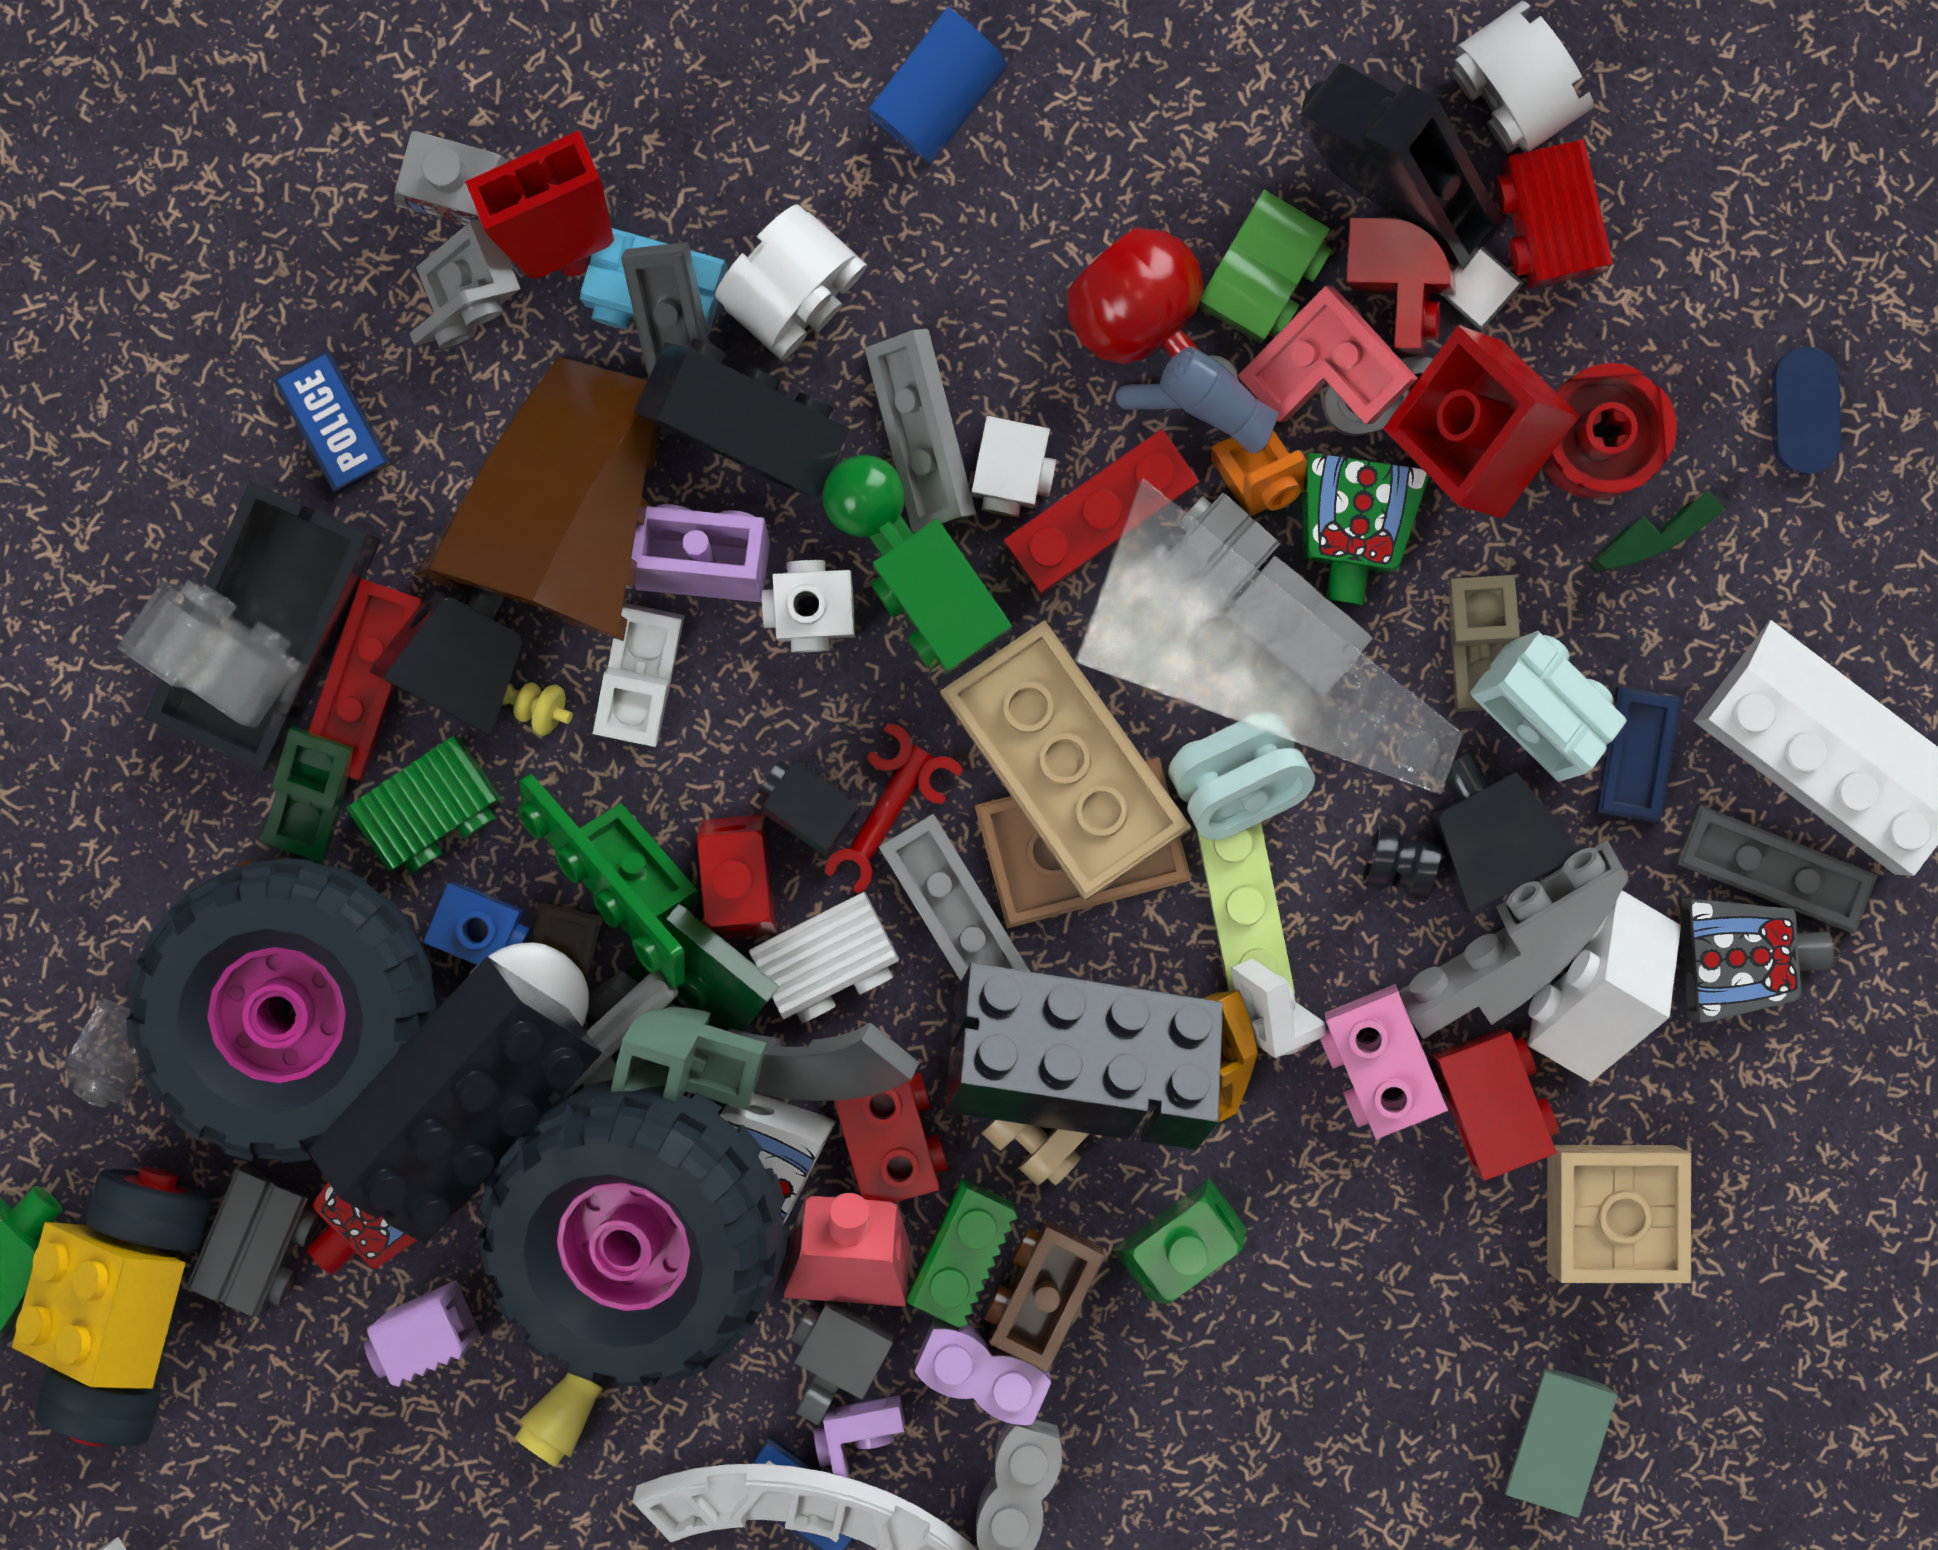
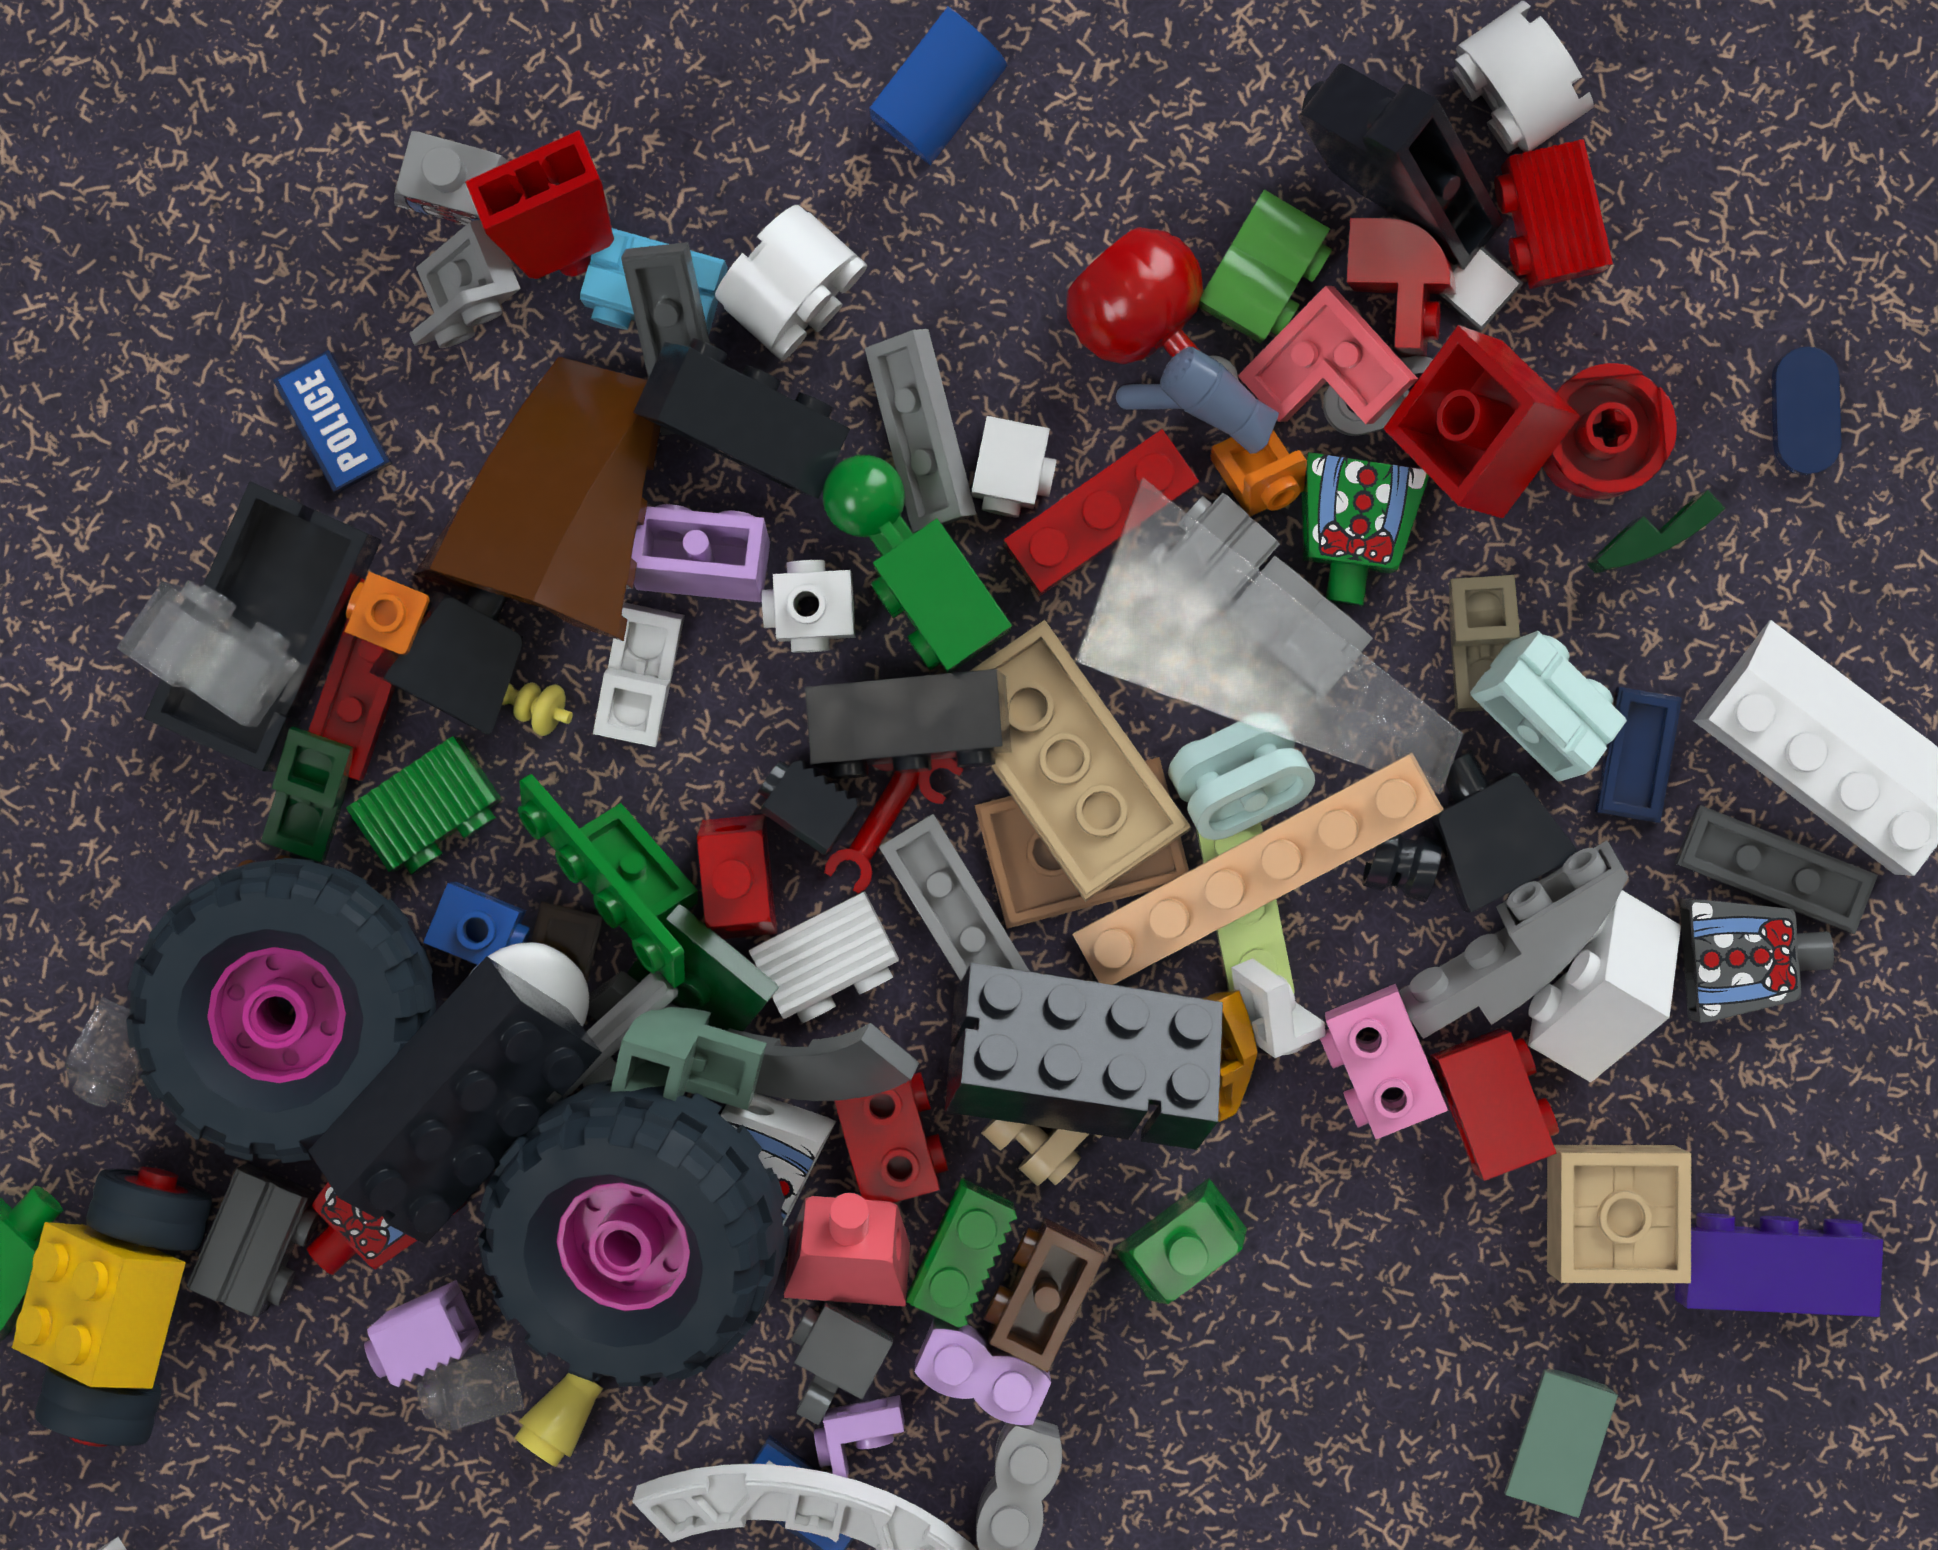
none -> orange bracket [344,571,430,655]
none -> clear bracket [417,1346,525,1430]
none -> black brick [805,669,1012,779]
none -> light nougat plate [1073,752,1443,985]
none -> dark purple brick [1675,1213,1883,1317]

